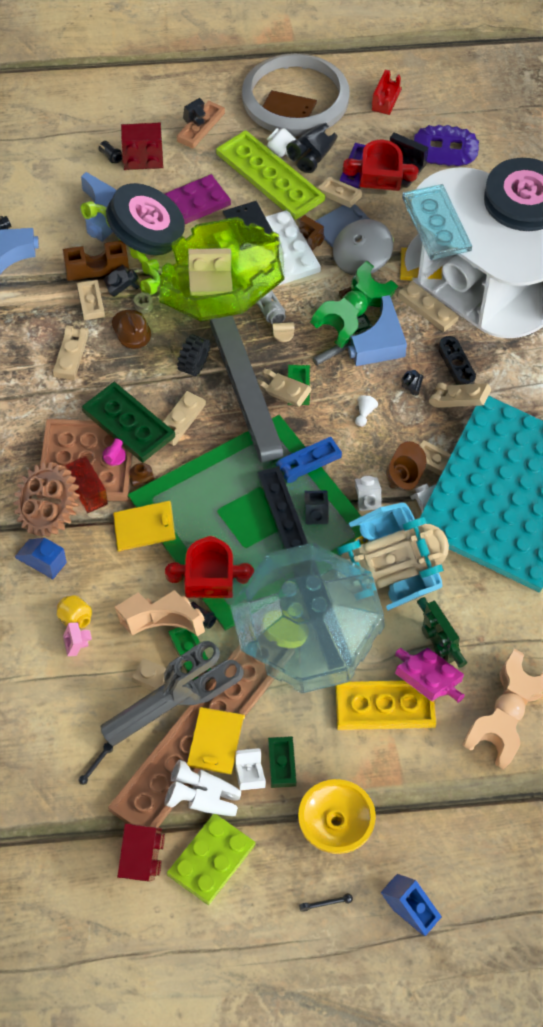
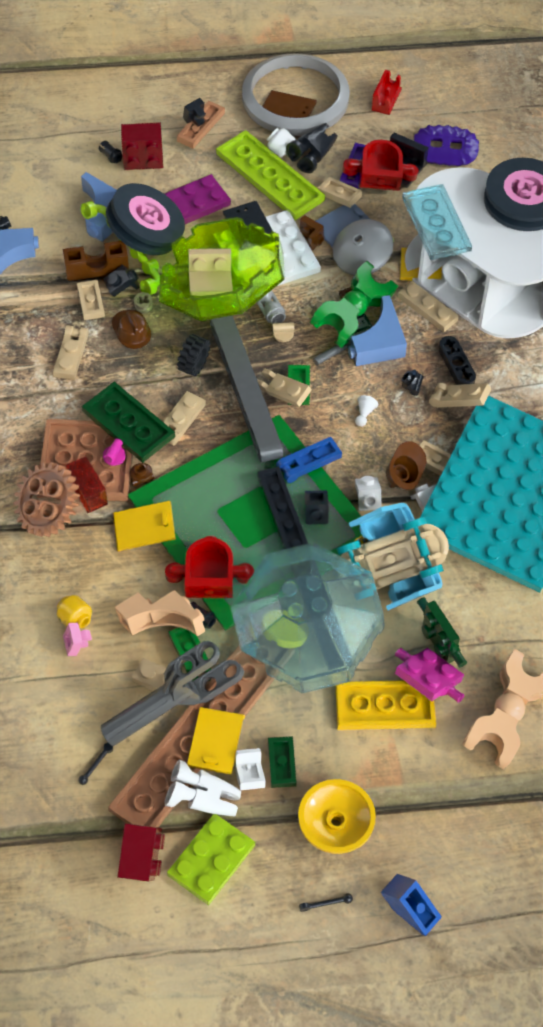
blue slope [15,538,67,579] -> none

